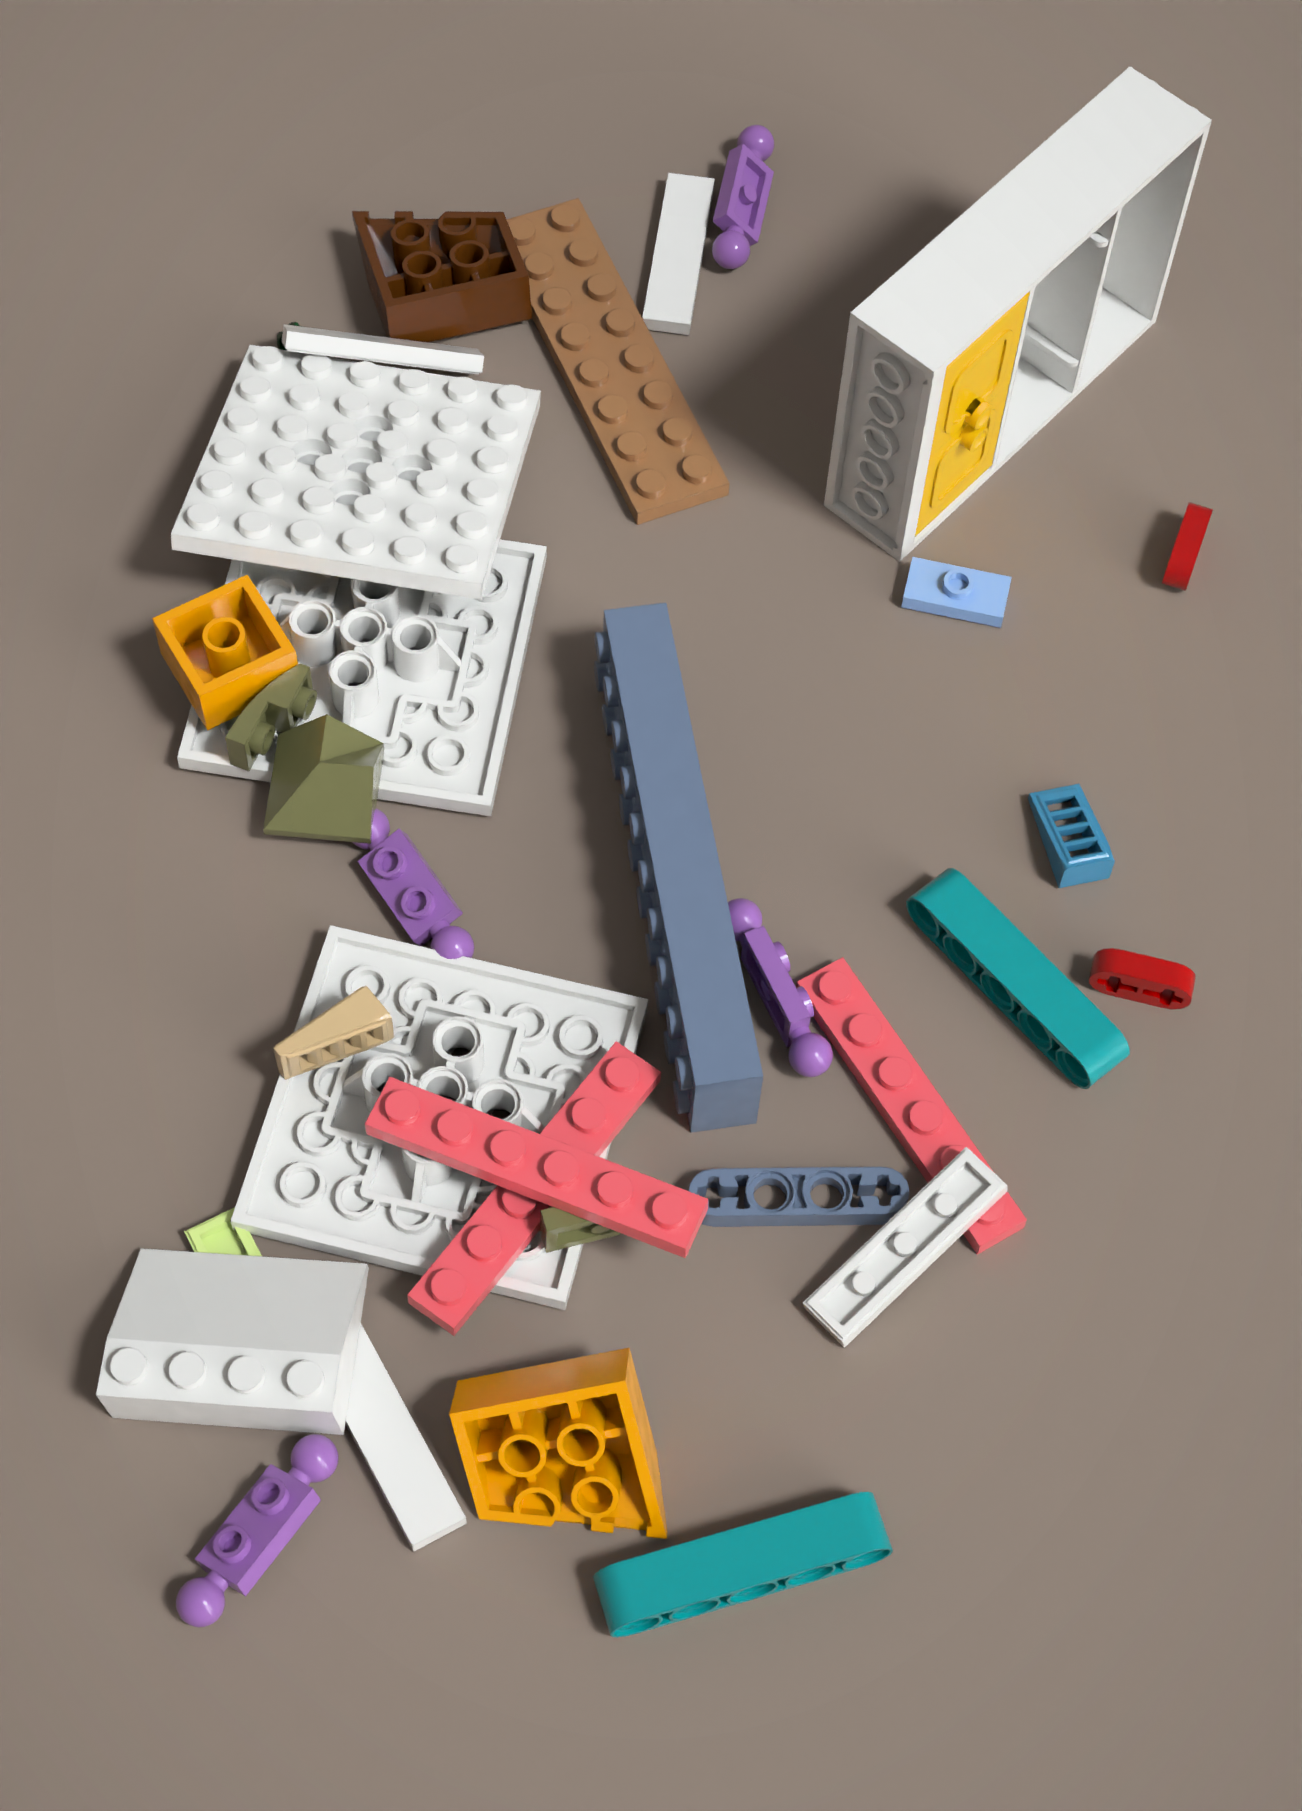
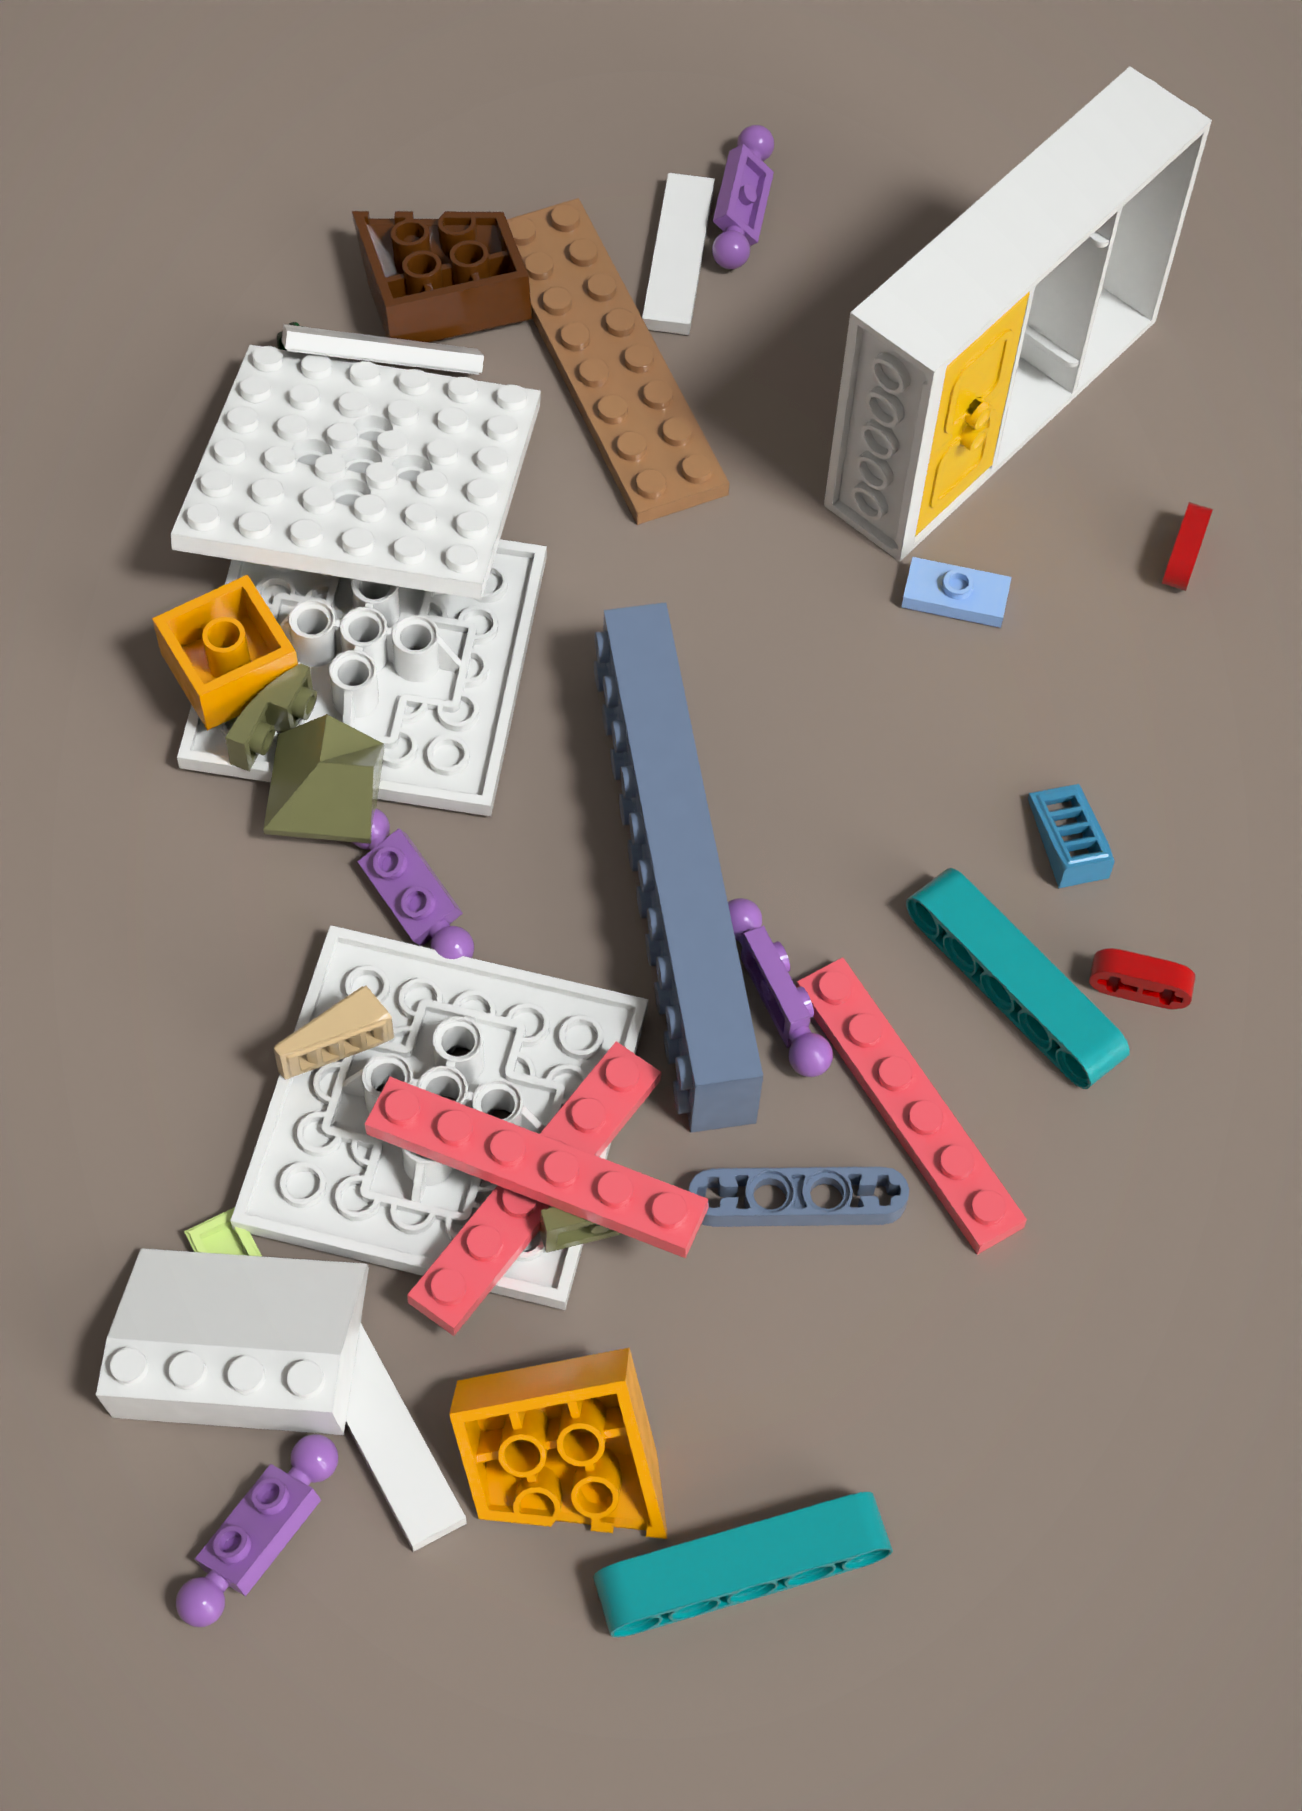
white tile [803,1147,1008,1348] -> none

